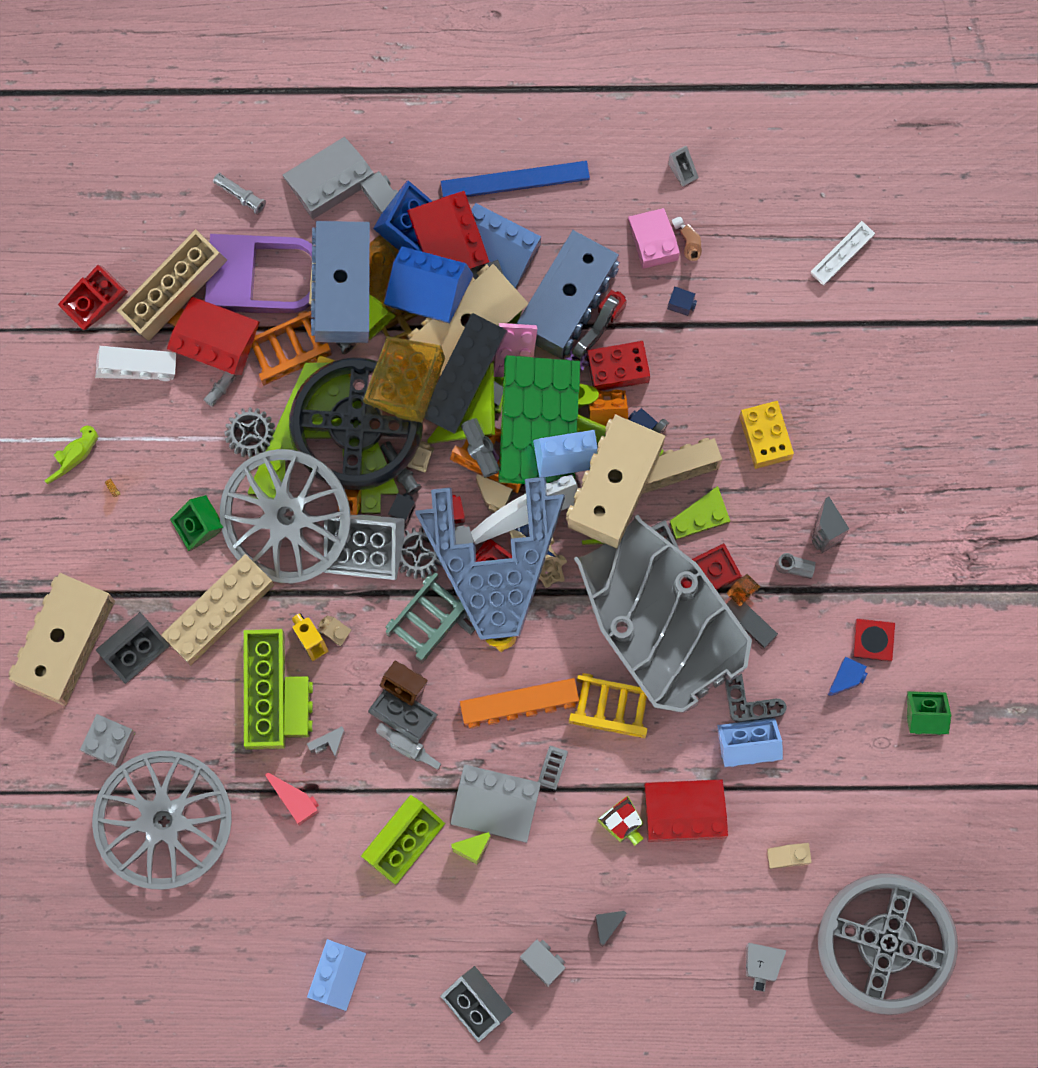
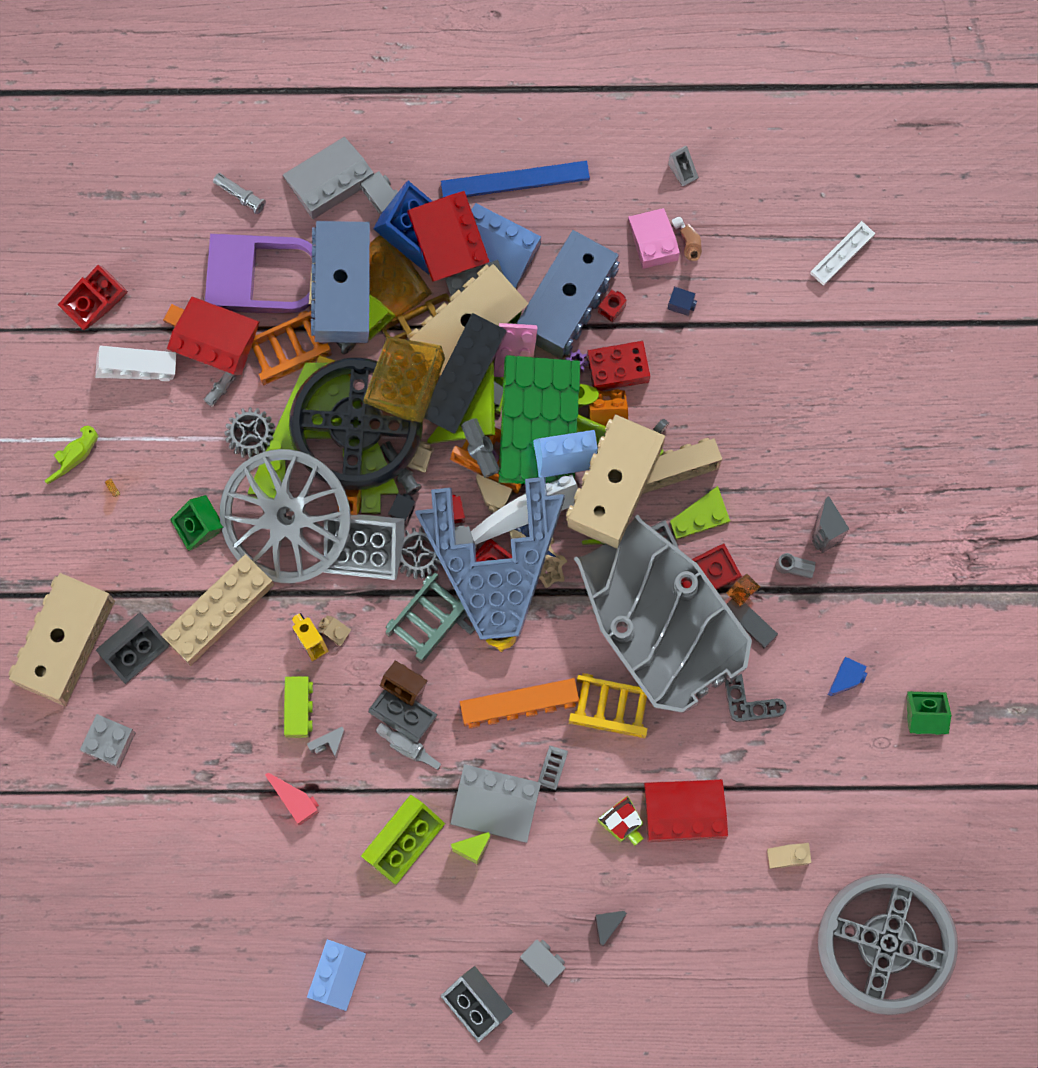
light grey wheel [92,751,232,890] -> none
tan brick [117,229,227,341] -> none
lime brick [244,629,285,750] -> none
blue slope [384,246,473,323] -> none
dark grey beam [572,296,619,359] -> none
dark blue brick [628,408,658,430] -> none
light blue slope [717,718,783,767] -> none
yellow piece [739,400,794,469] -> none
light grey torso [746,943,786,992] -> none
red tile [853,619,895,662] -> none

